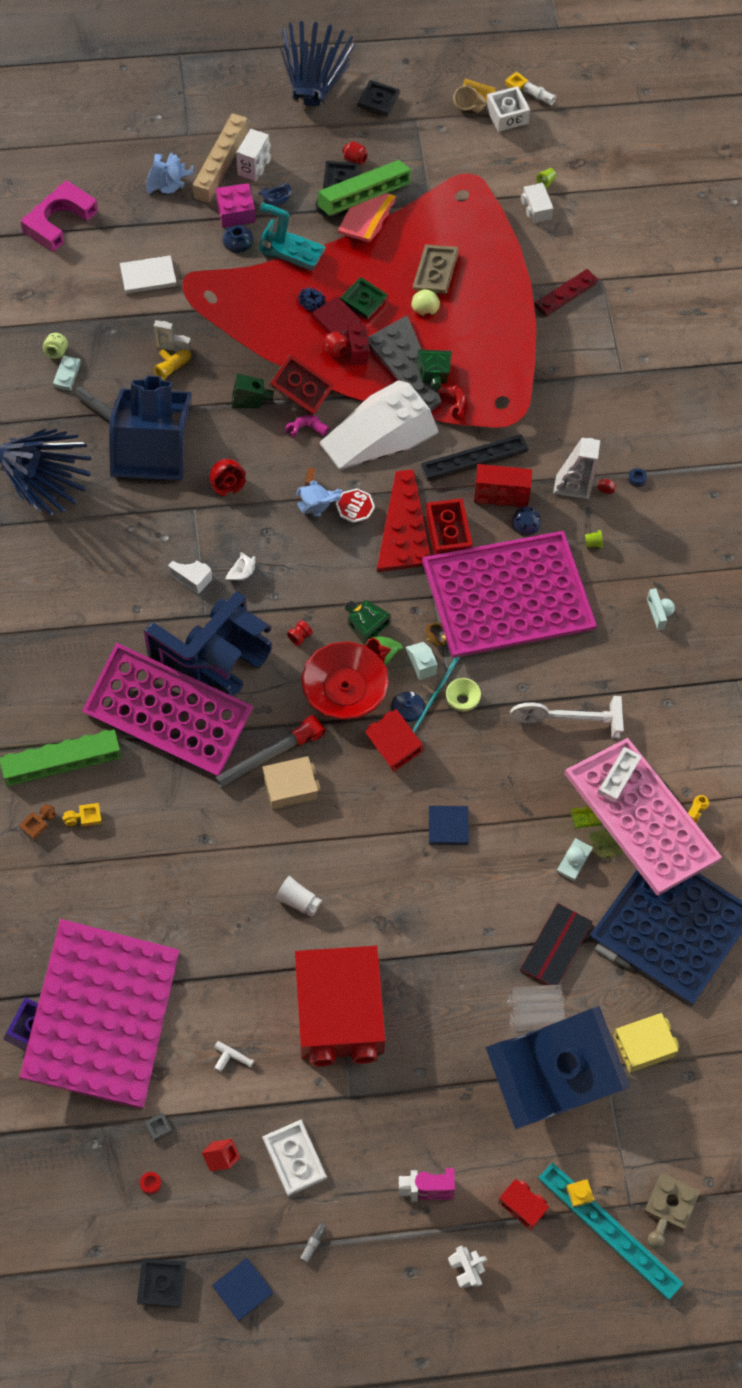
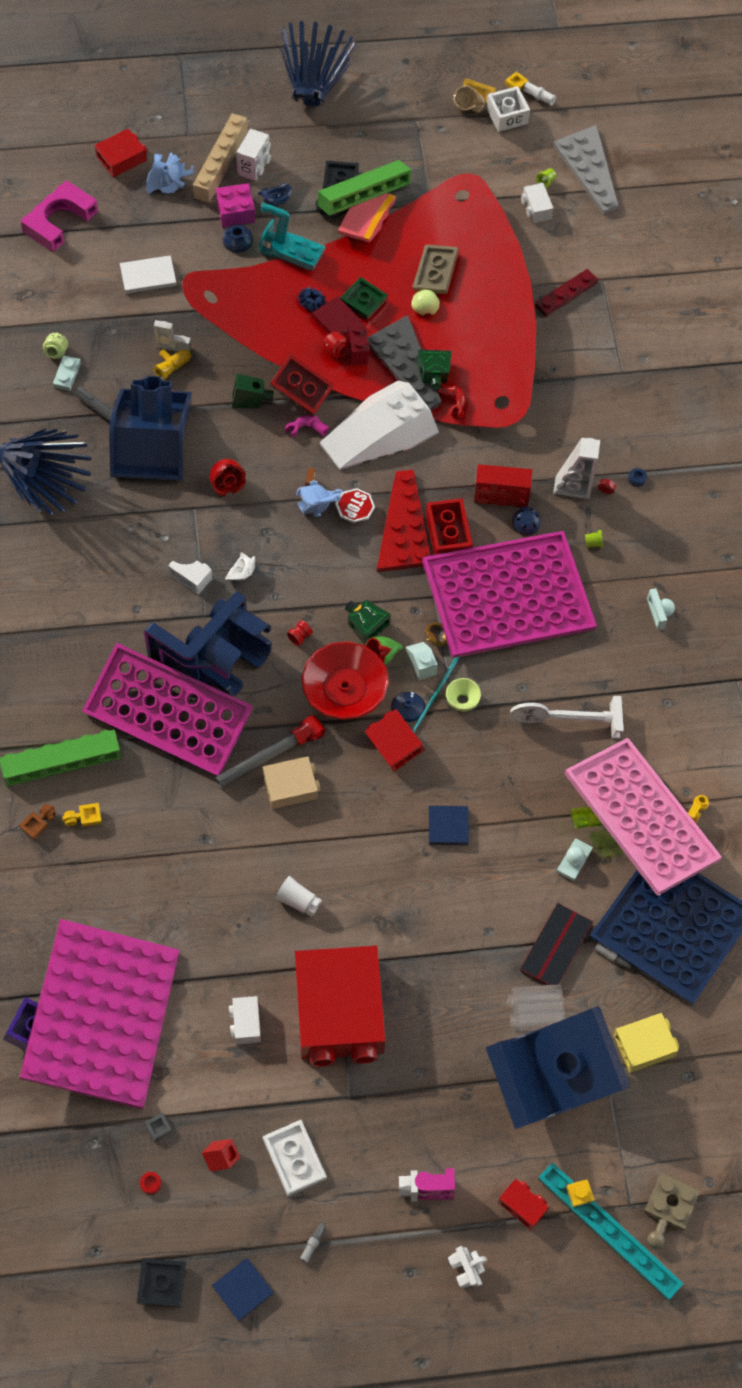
white piece [214,1041,254,1073] -> none
red head [342,141,368,165] -> none
black plate [357,80,400,117] -> none
black plate [421,434,528,482] -> none
white plate [597,747,642,803] -> none
none -> red brick [94,128,148,178]
none -> white brick [229,996,261,1045]
none -> light grey wing [553,125,618,215]

